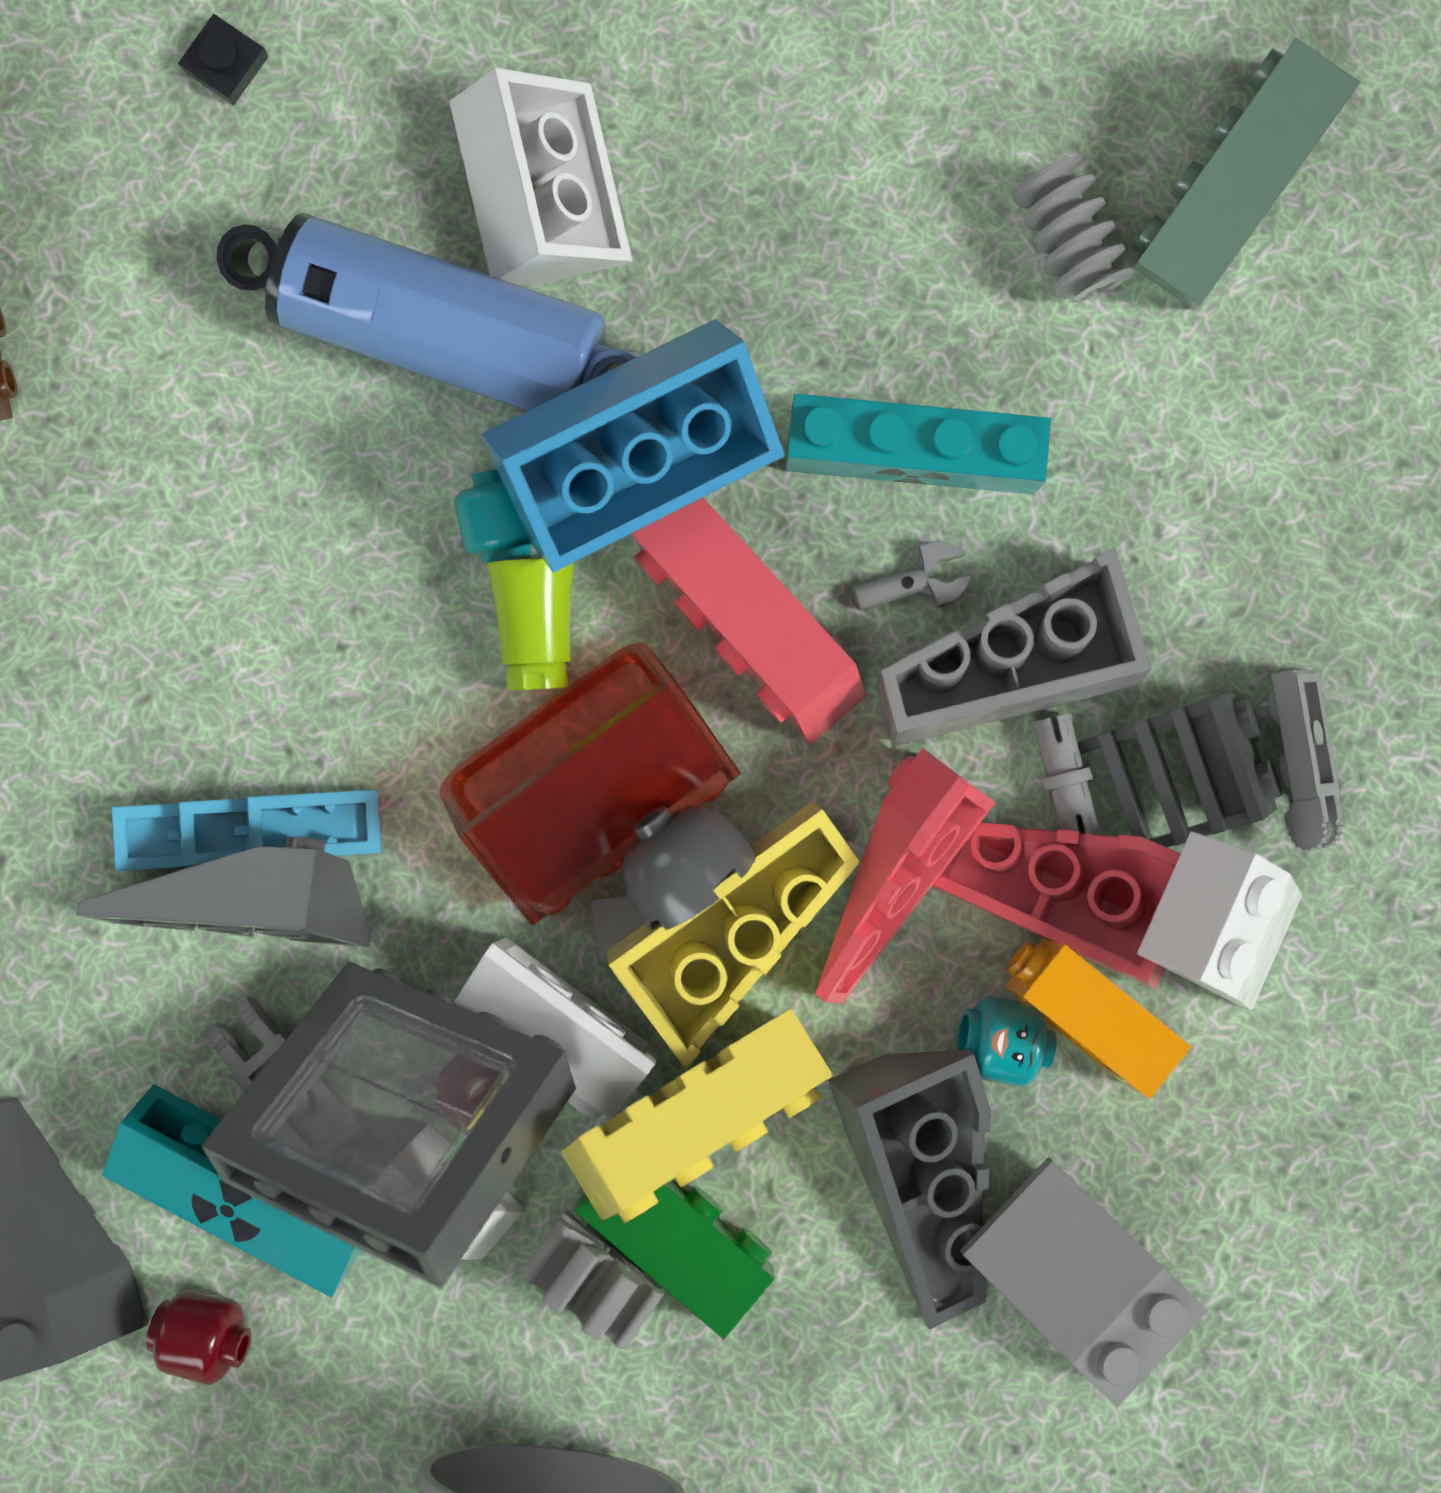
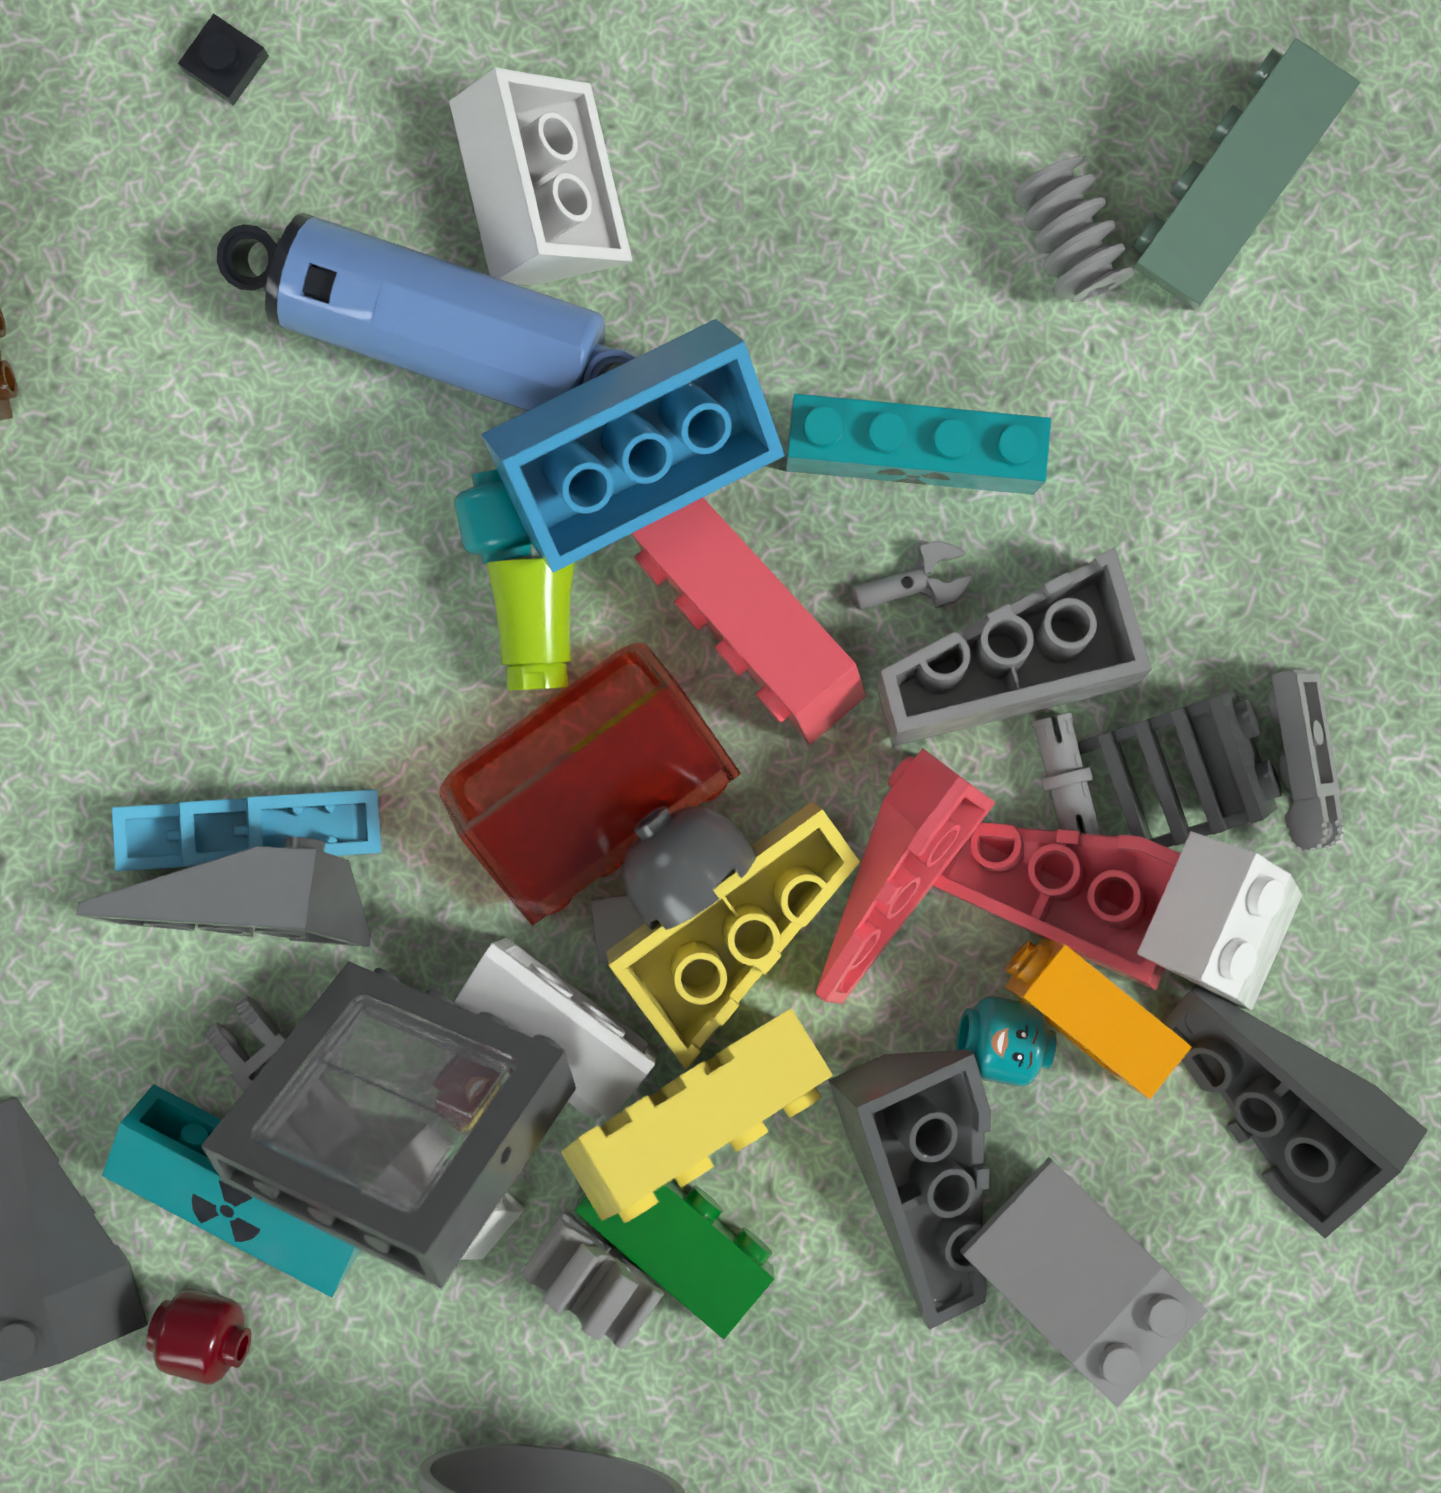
none -> dark grey wedge [1162,984,1428,1238]

